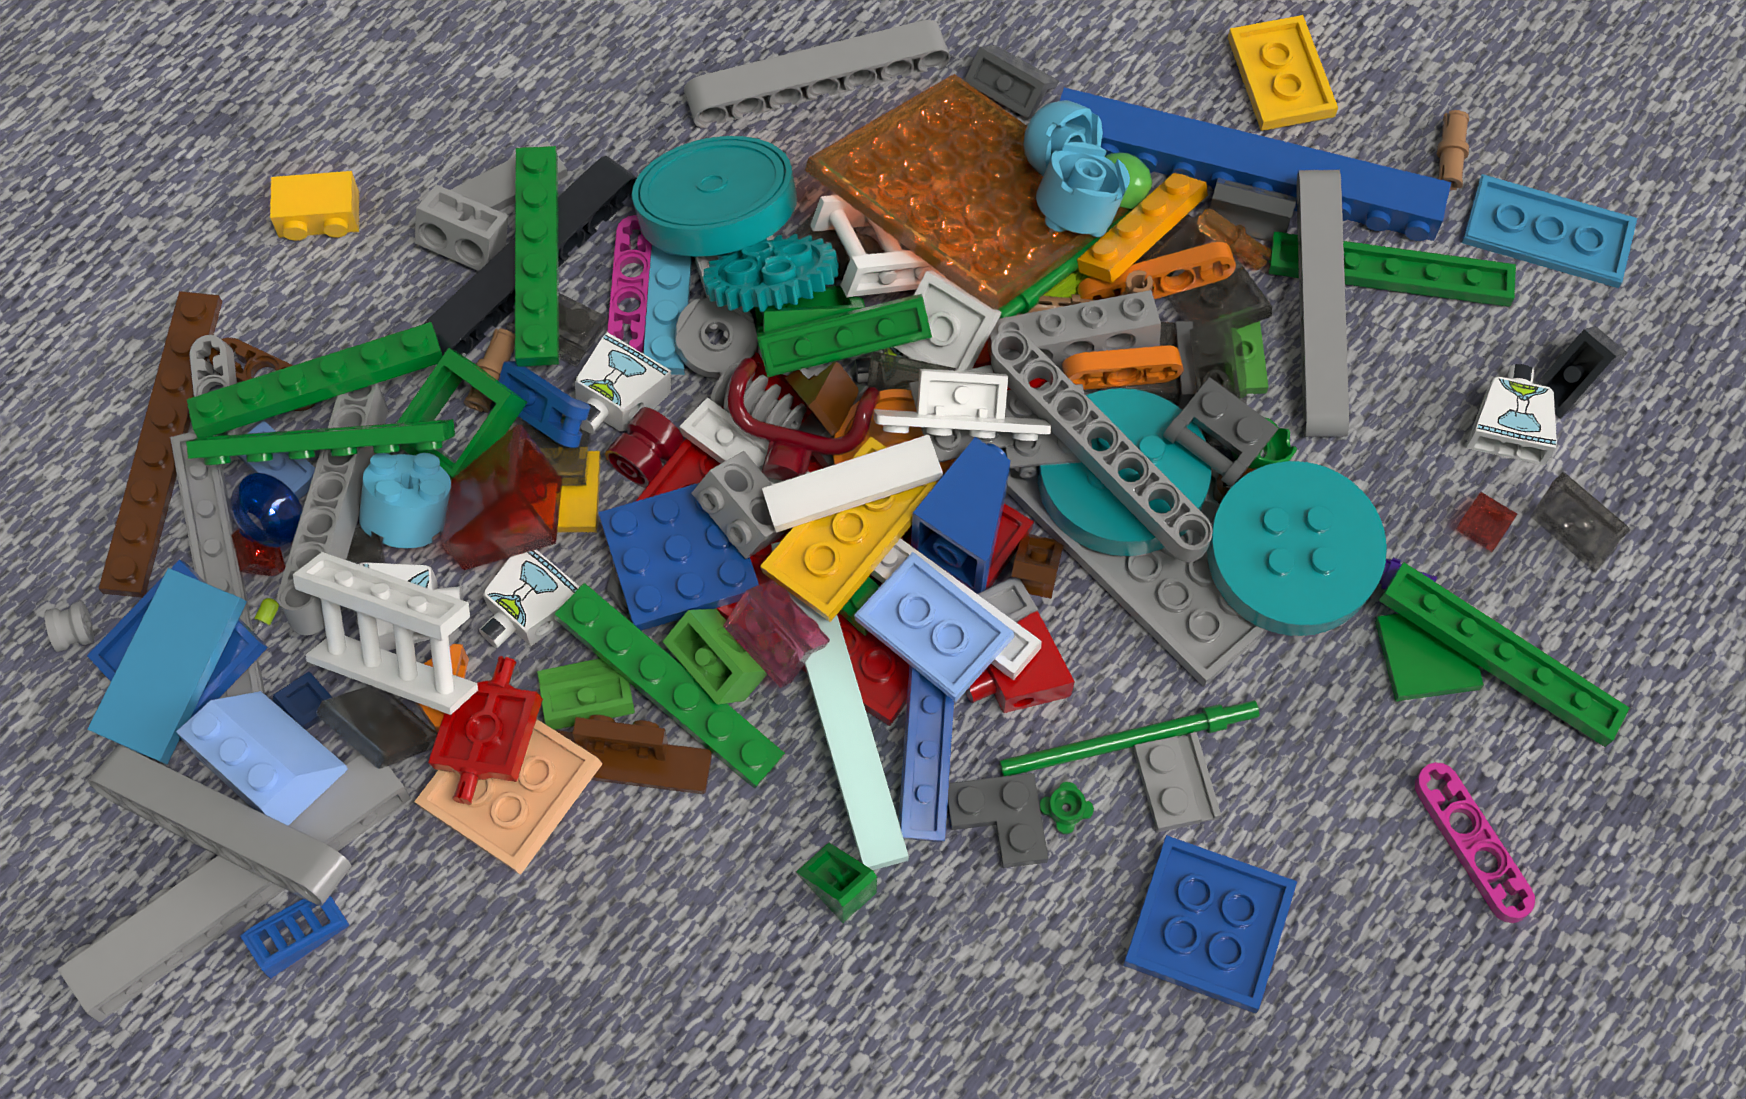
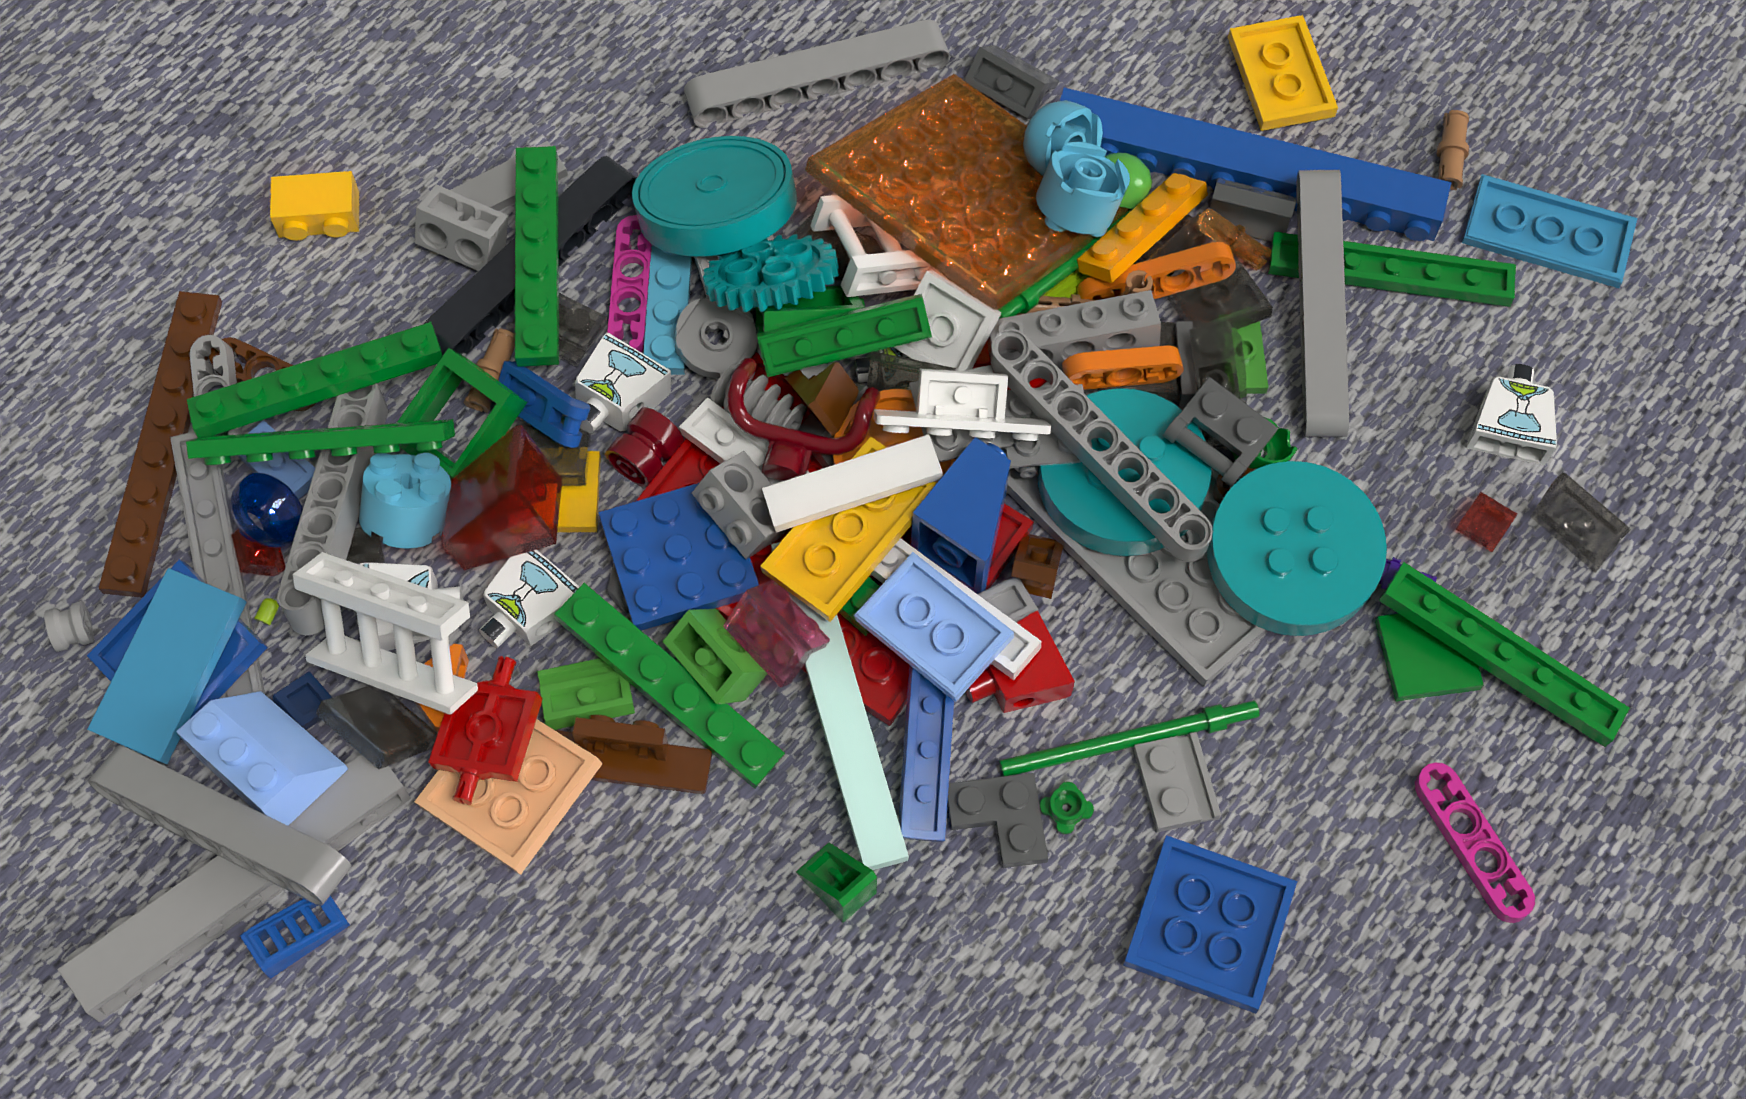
black slope [1536,326,1628,419] -> none

